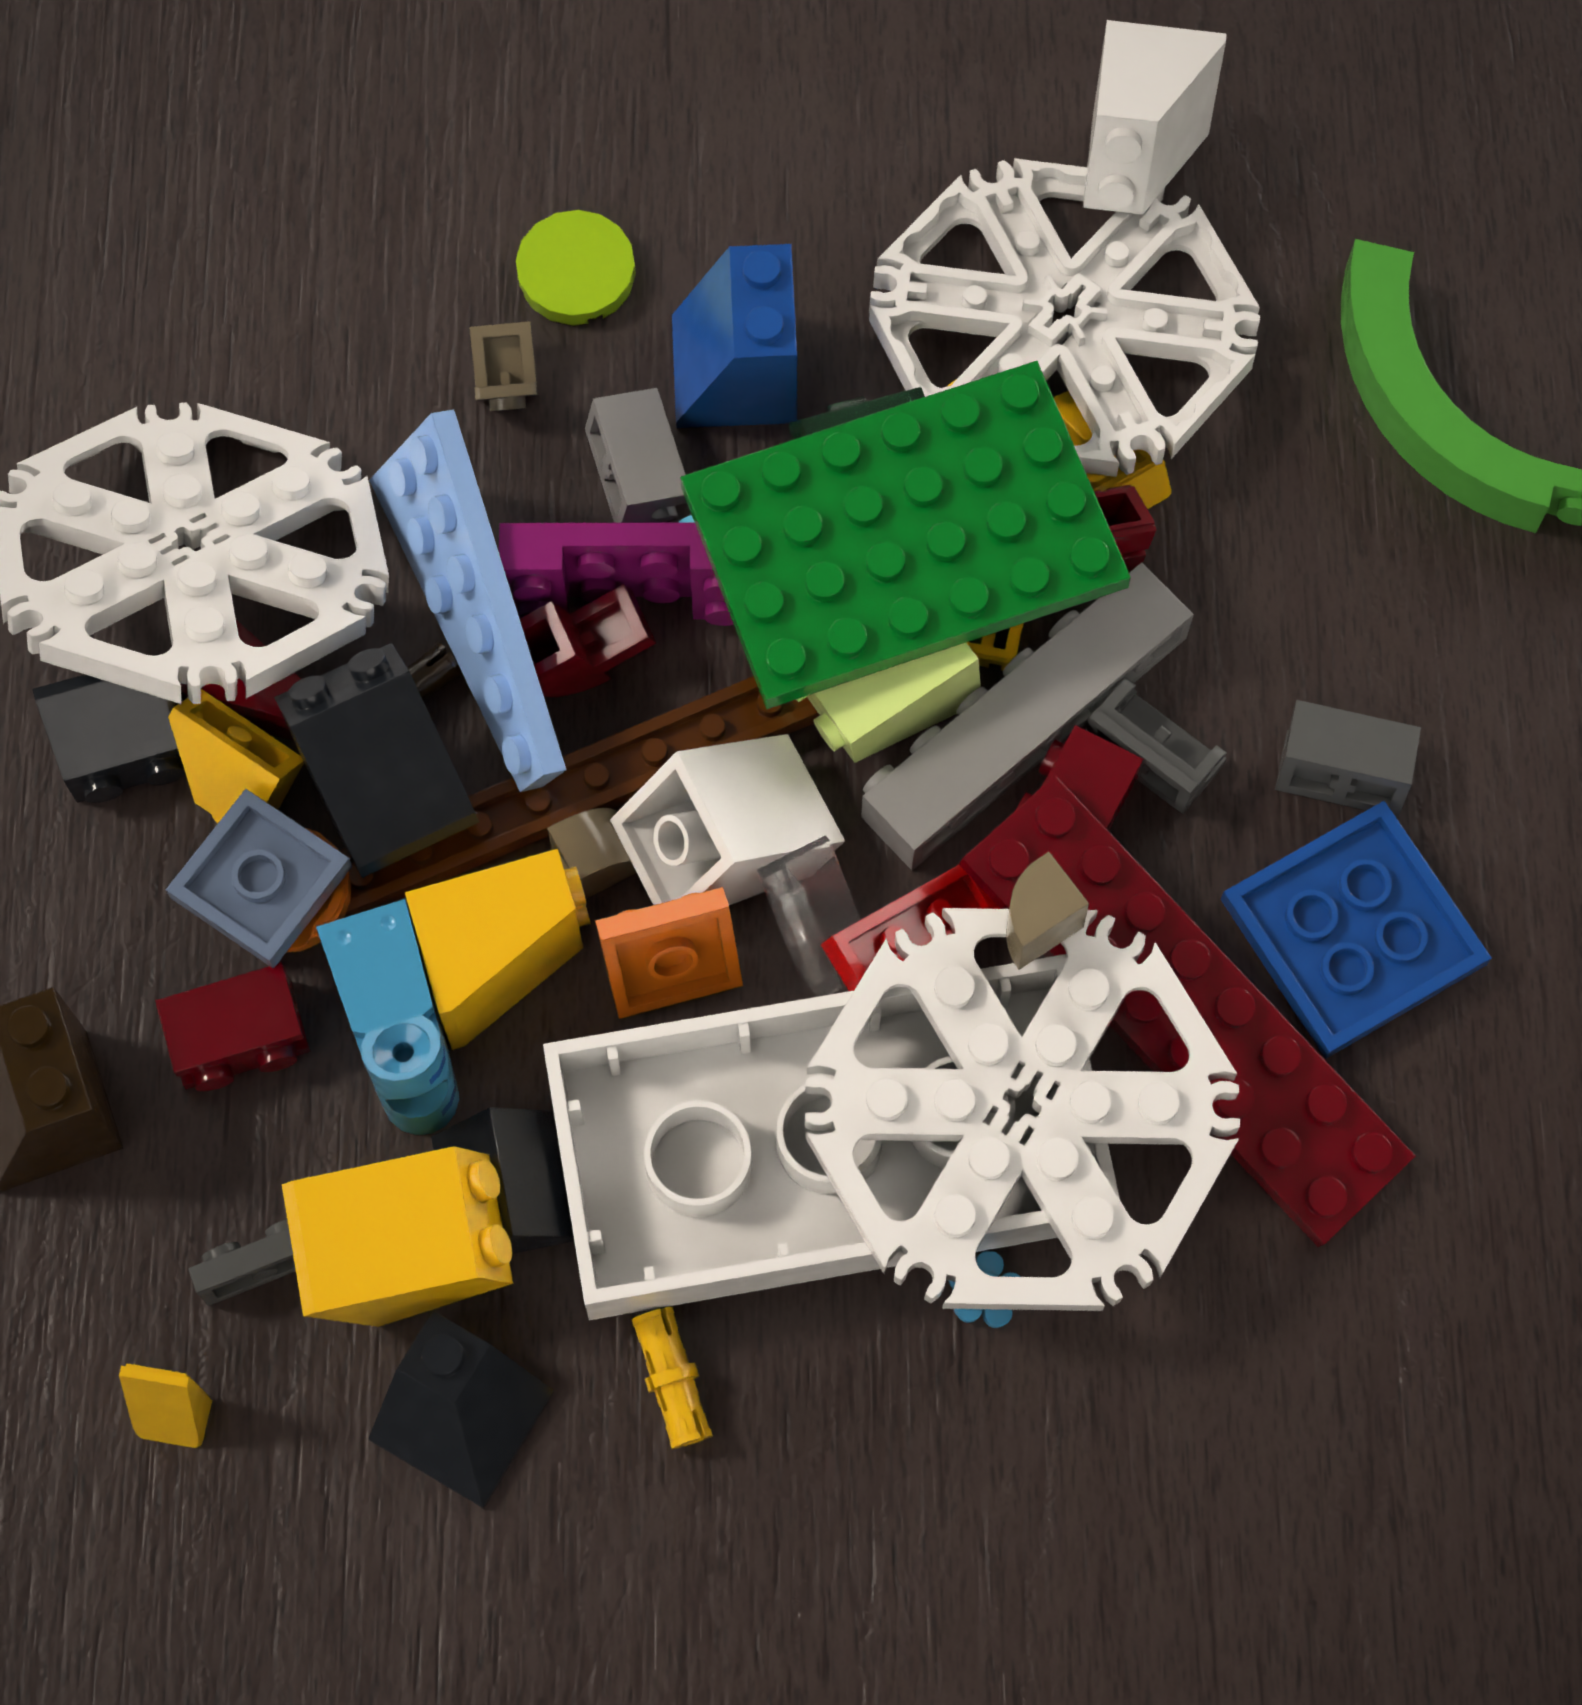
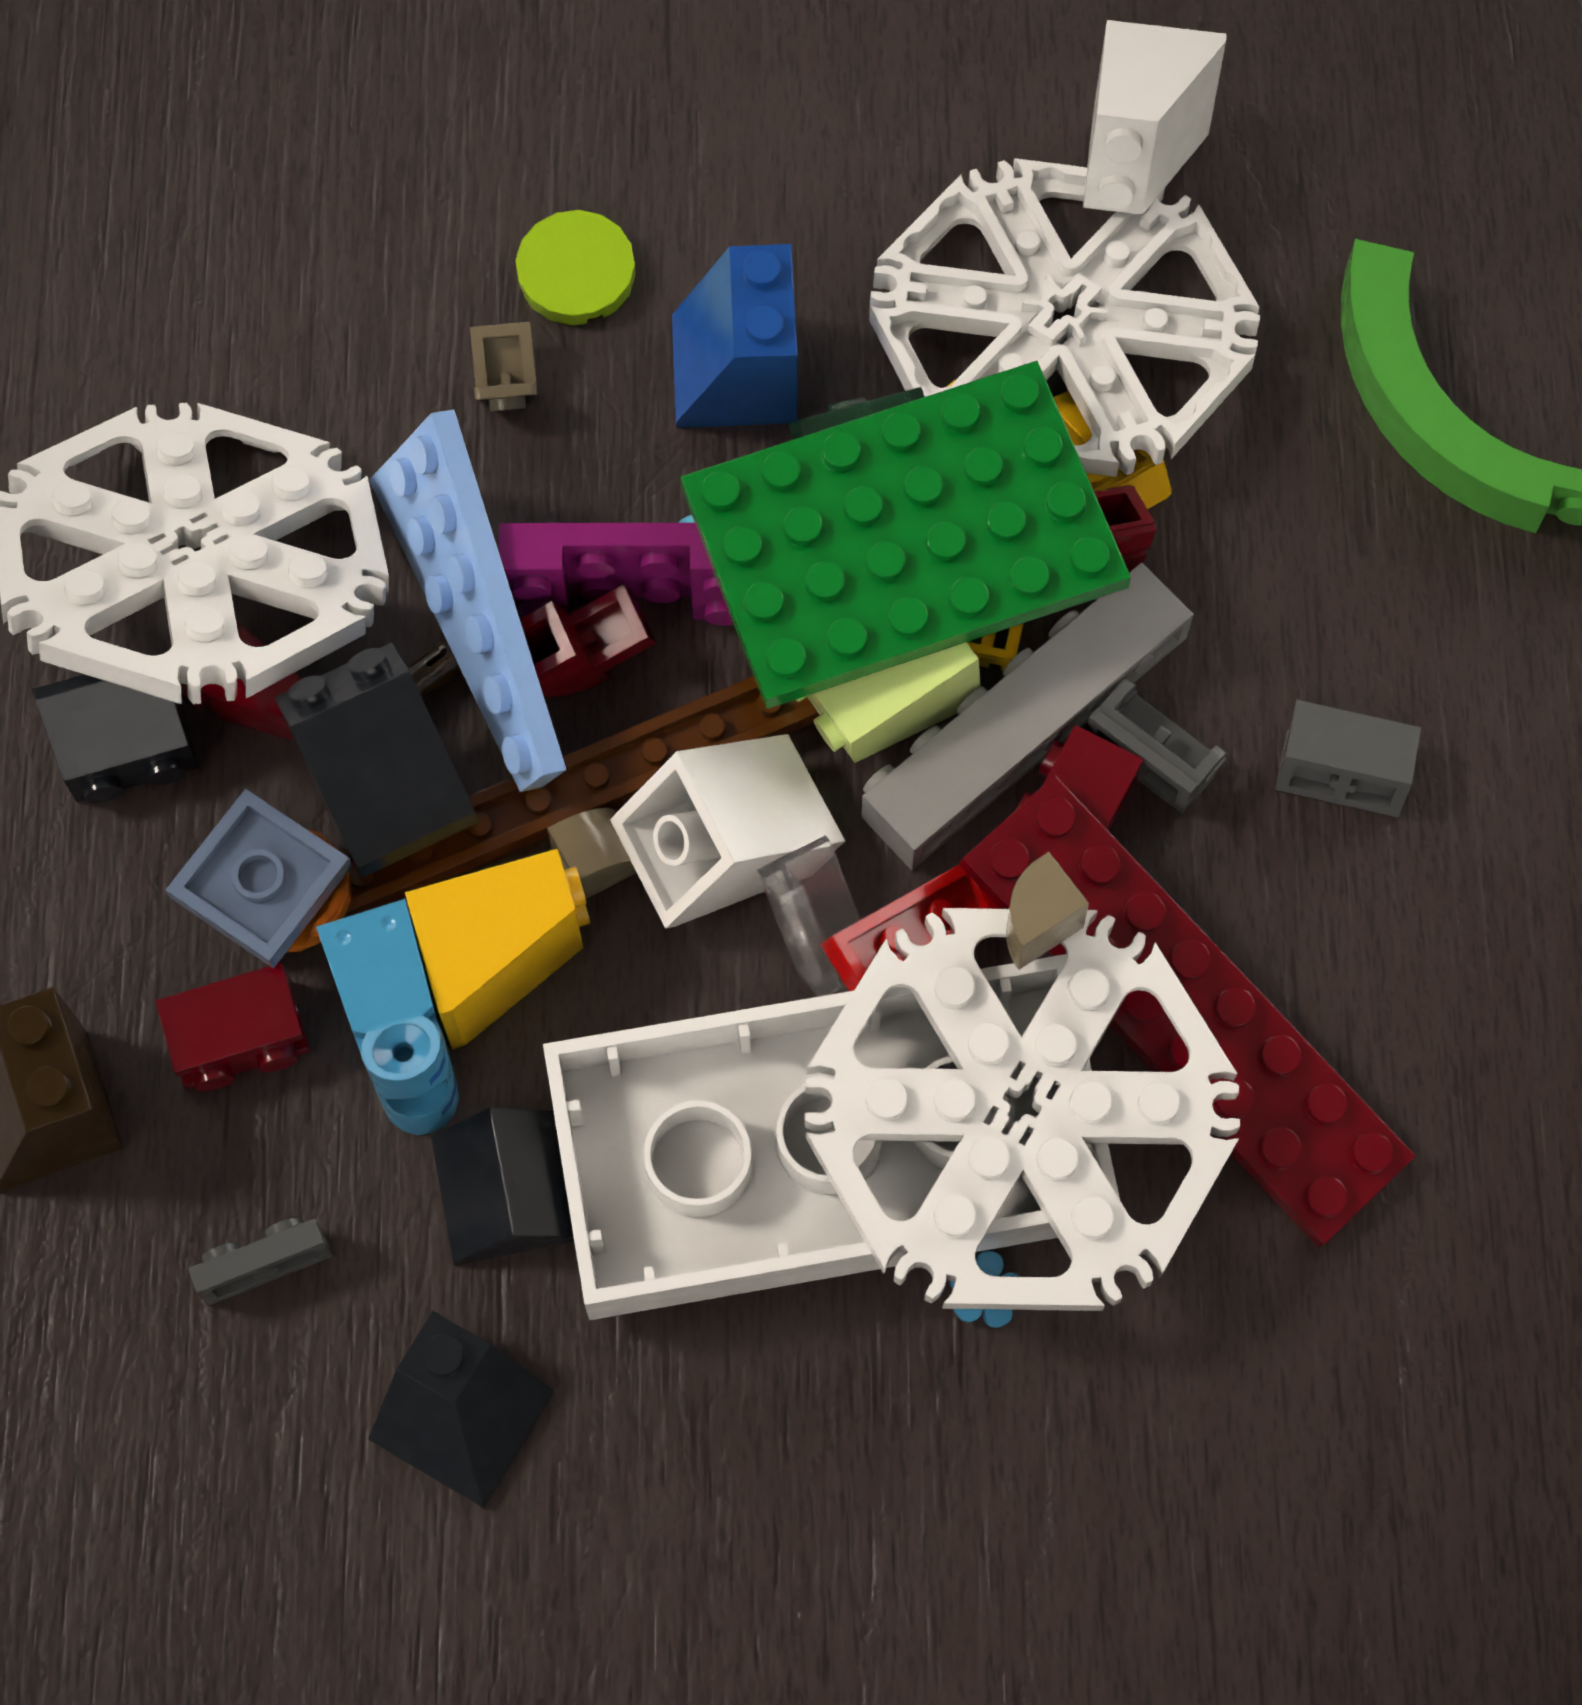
yellow slope [119,1363,212,1448] -> none
yellow slope [168,689,304,823] -> none
yellow slope [282,1146,513,1327] -> none
light grey hinge [585,388,687,523] -> none
orange plate [595,887,743,1019] -> none
yellow pin [632,1306,713,1449] -> none
blue plate [1220,801,1492,1059] -> none

